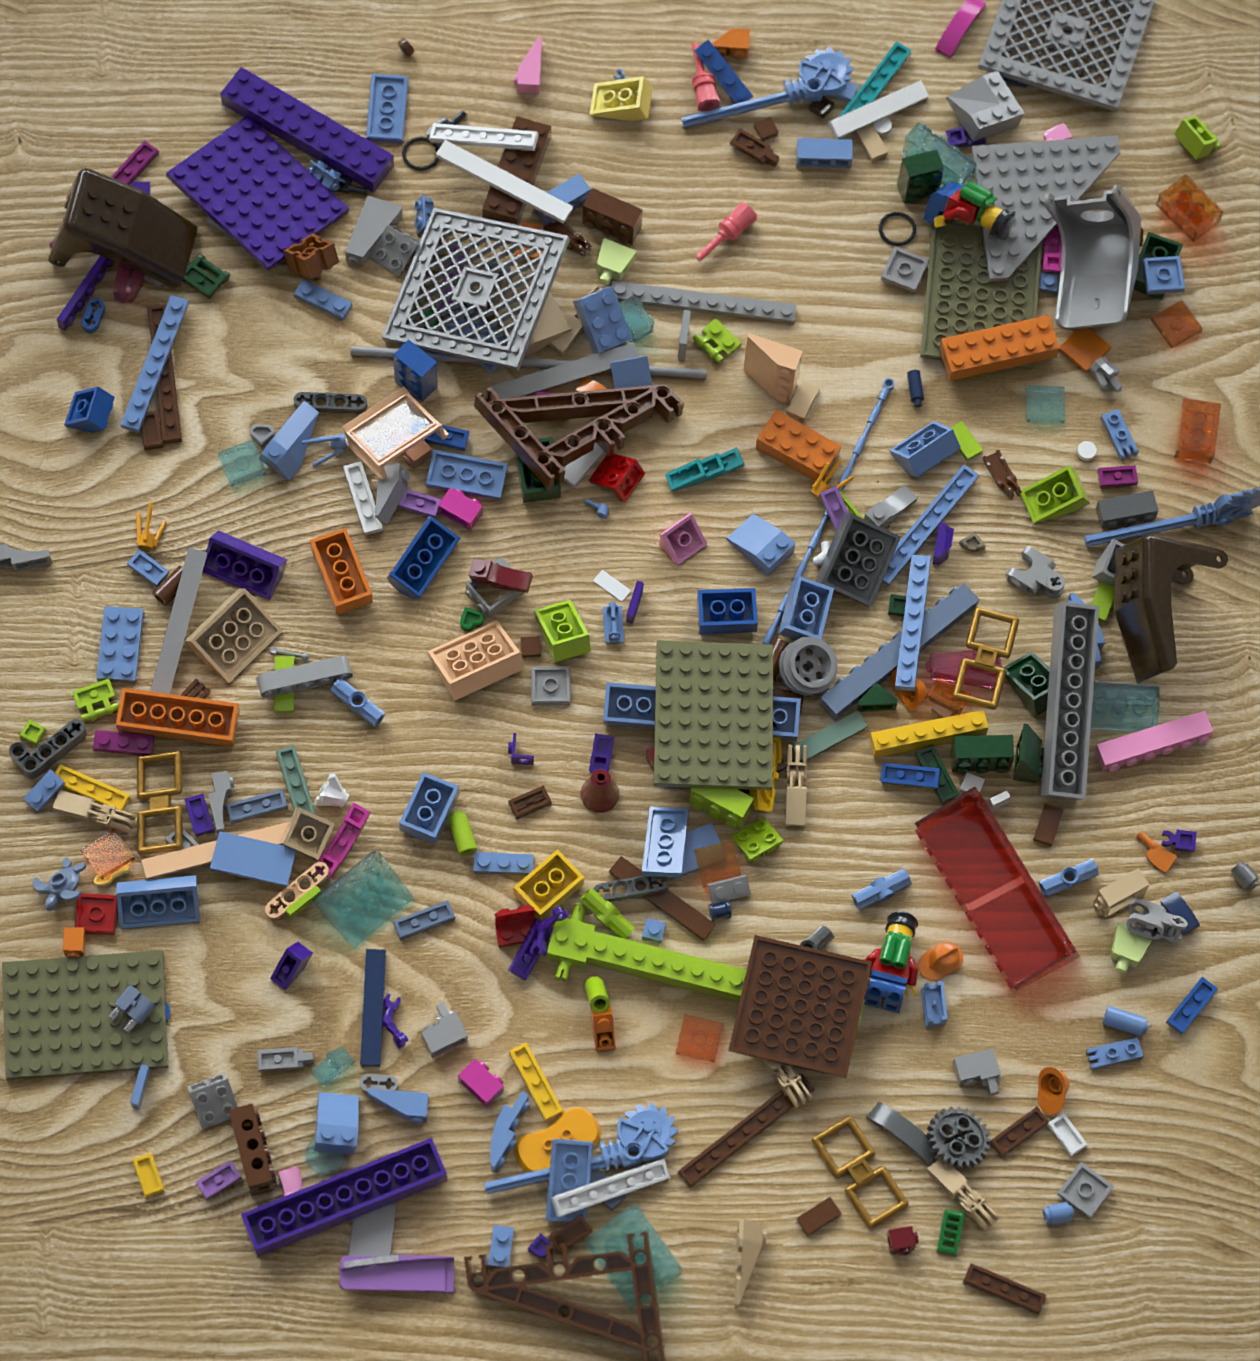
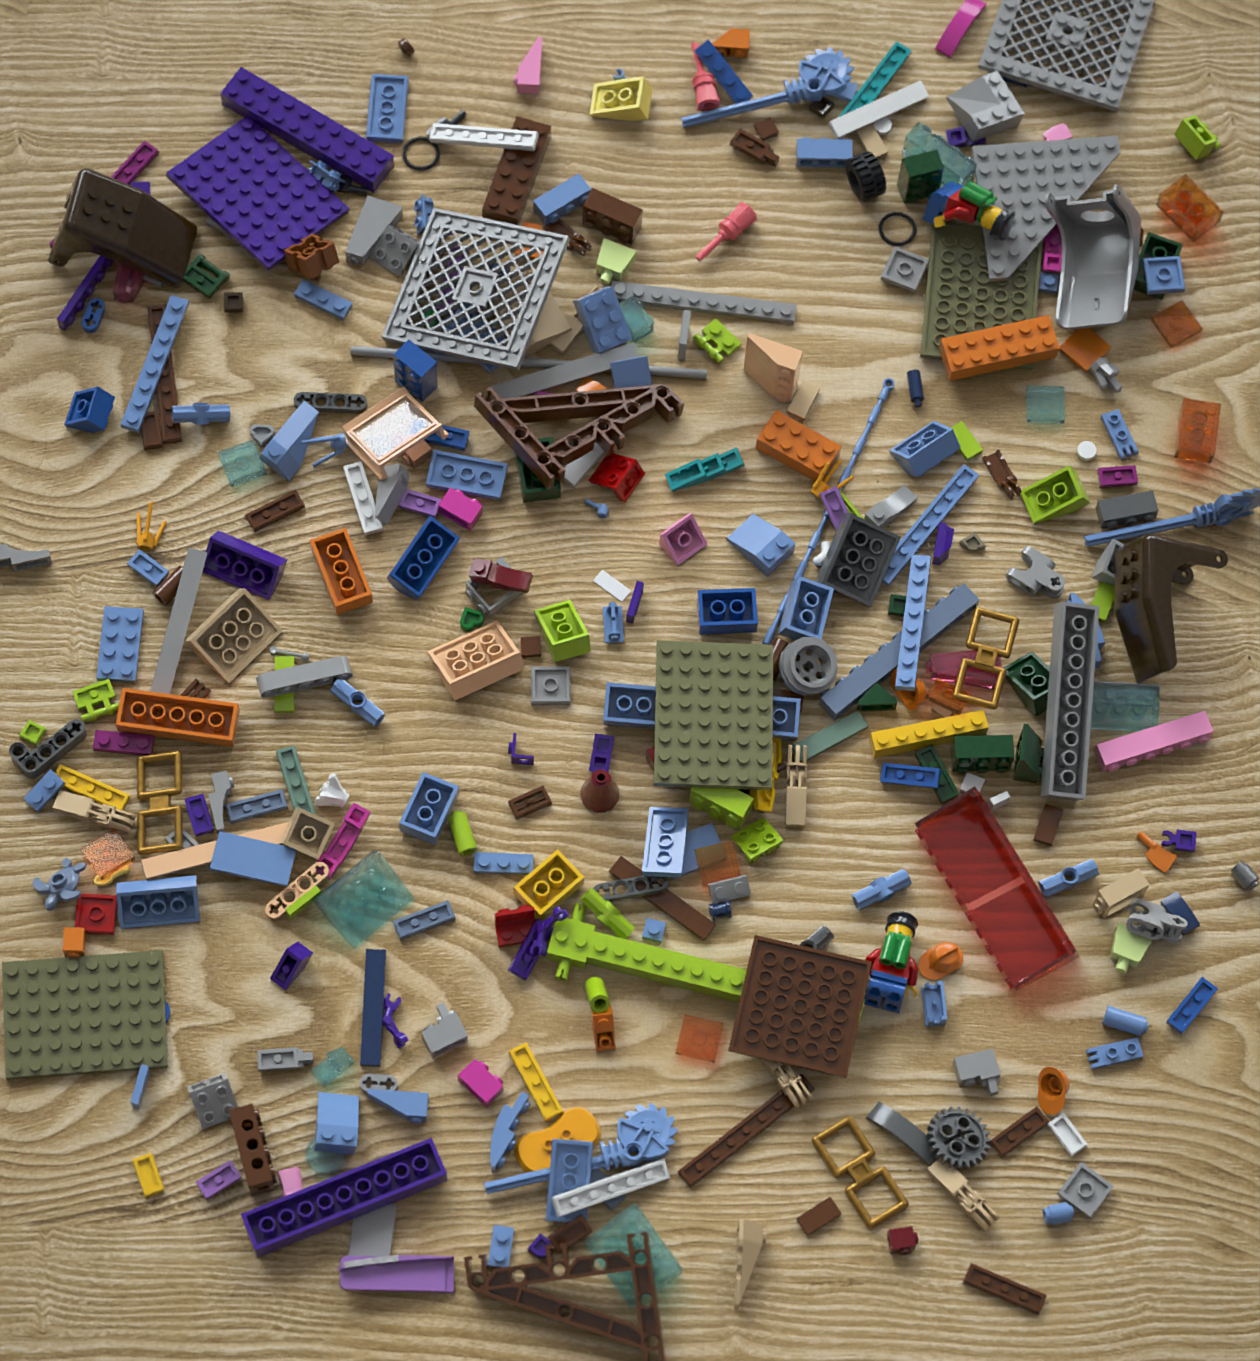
sand blue piece [109,985,157,1033] -> none
white tile [436,140,573,224] -> none
green slope [936,1209,965,1256] -> none
none -> medium blue piece [172,403,230,425]
none -> dark brown plate [224,292,243,313]
none -> reddish brown tile [245,490,305,533]
none -> black tyre [846,151,886,202]

